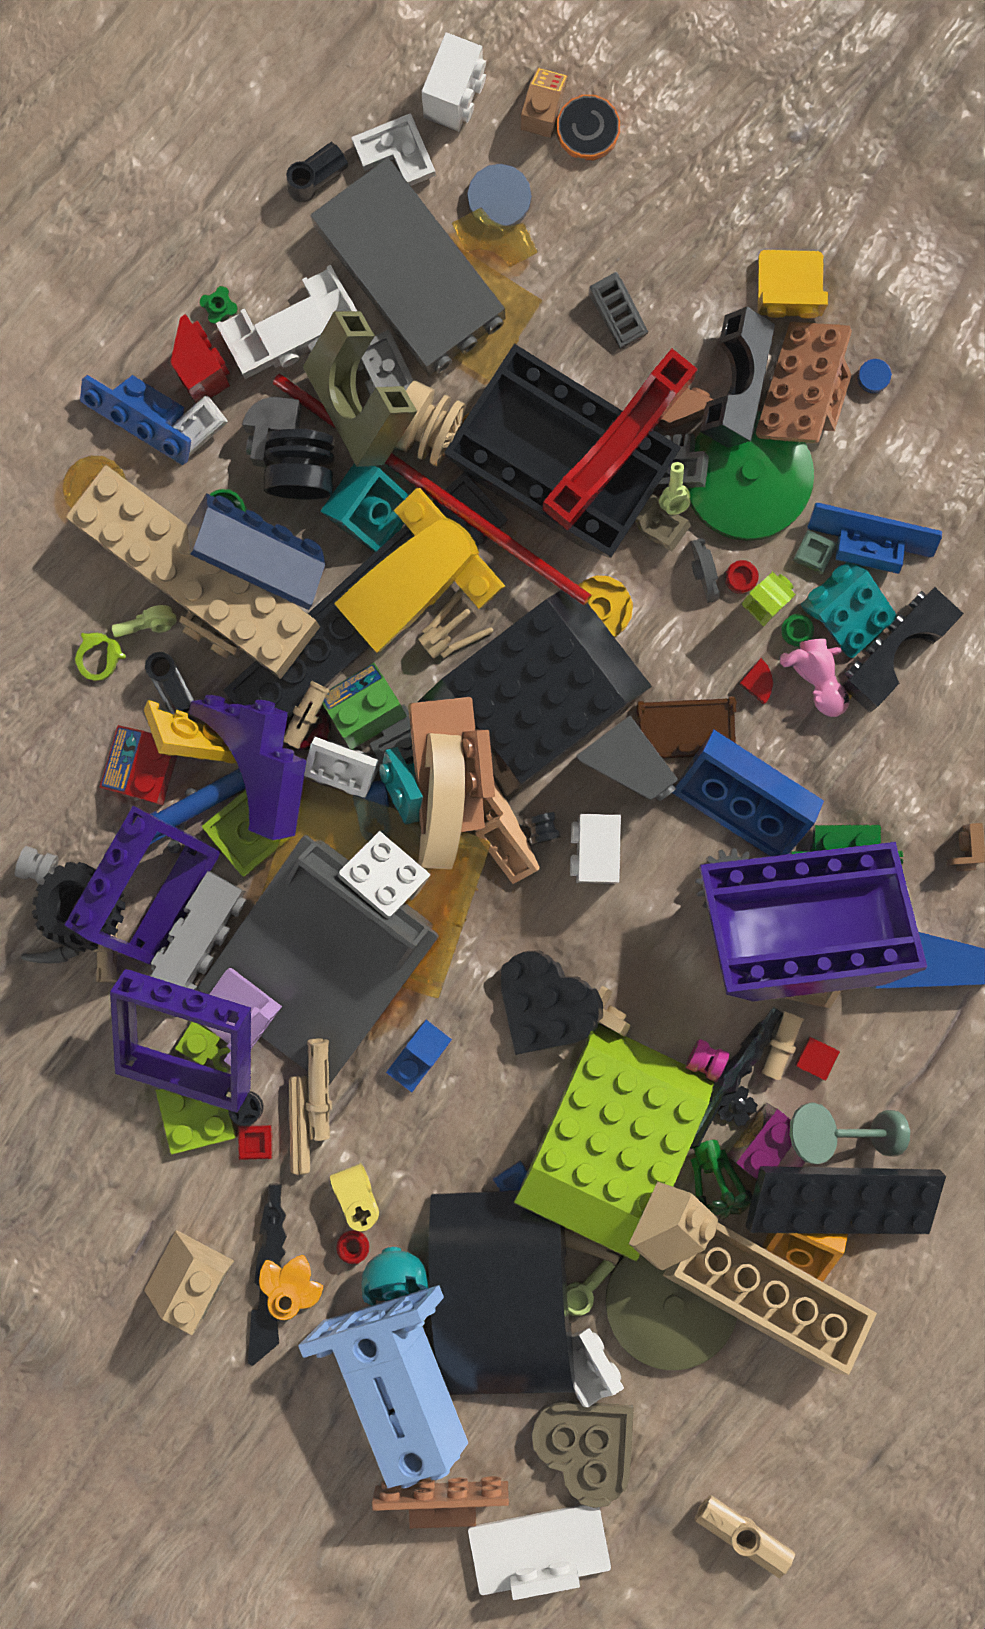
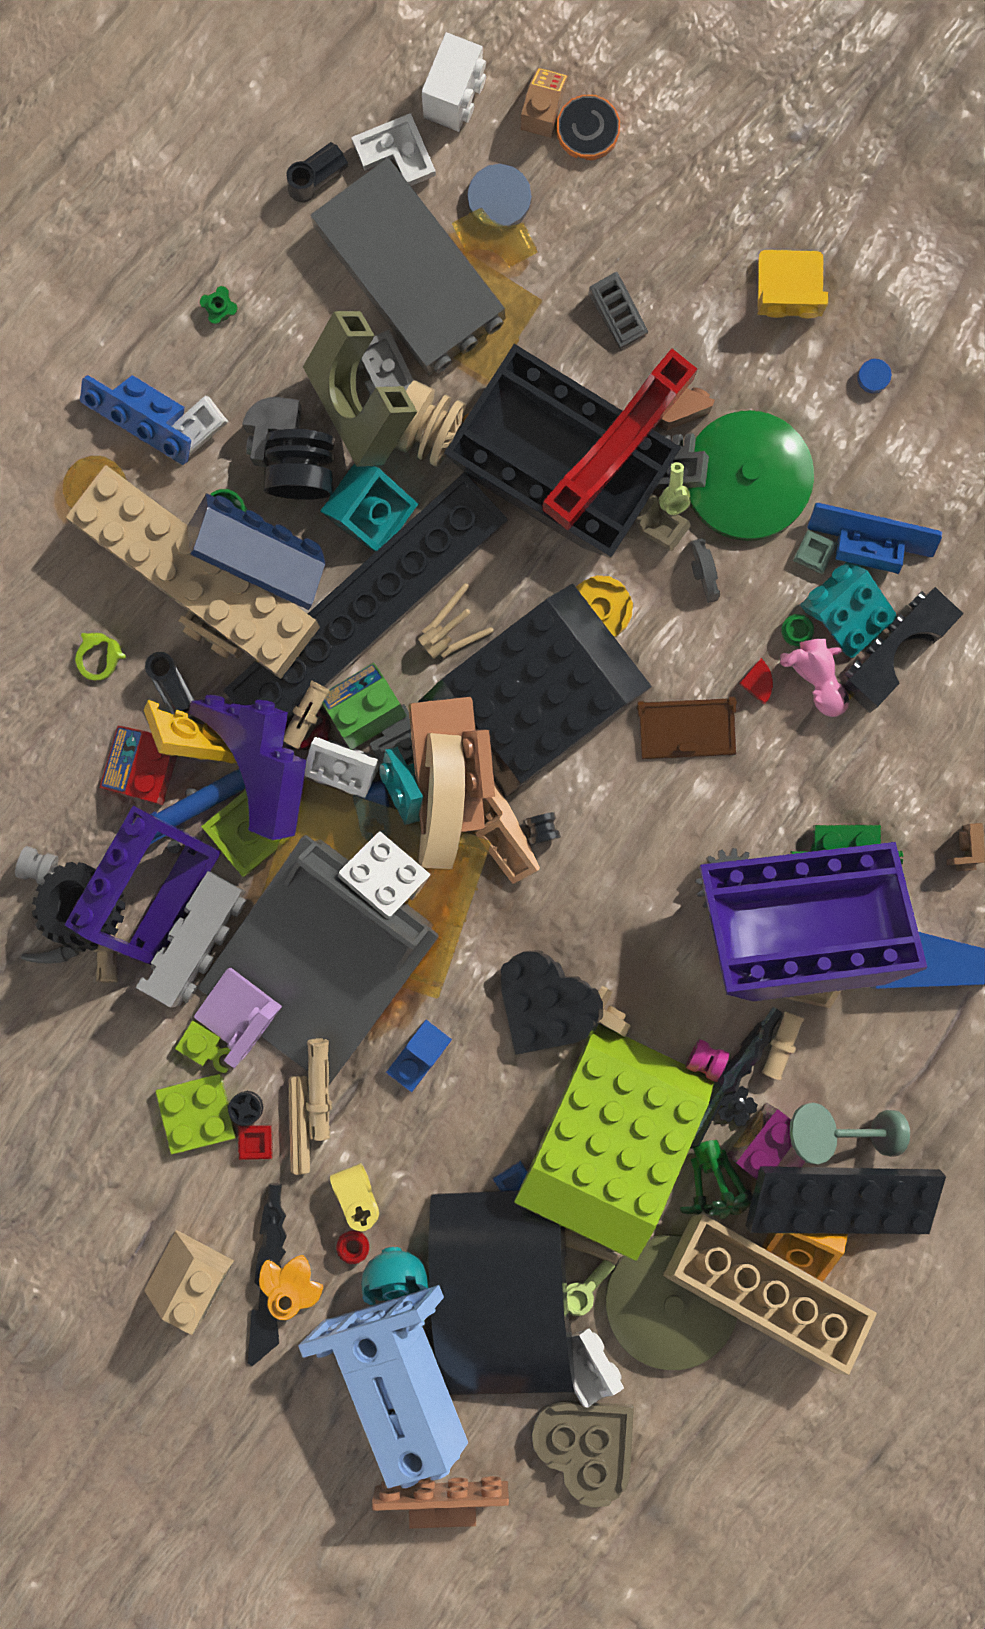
dark purple window [110,969,251,1113] -> none
yellowish green plate [112,605,177,637] -> none
red slope [170,314,230,403] -> none
white bracket [216,265,357,379] -> none
red piece [273,373,592,605] -> none
yellow slope [334,488,505,653] -> none
white bracket [468,1505,611,1600] -> none
white brick [570,814,621,884] -> none
dark grey slope [576,716,678,801] -> none
tan slope [629,1182,719,1271] -> none
blue slope [672,730,824,856] -> none
tan piece [694,1494,795,1579] -> none
black arch [700,306,775,448] -> none
red tile [725,560,759,594] -> none
lime arch [741,571,796,626] -> none
nougat bracket [756,322,852,443] -> none
red tile [795,1036,840,1081] -> none

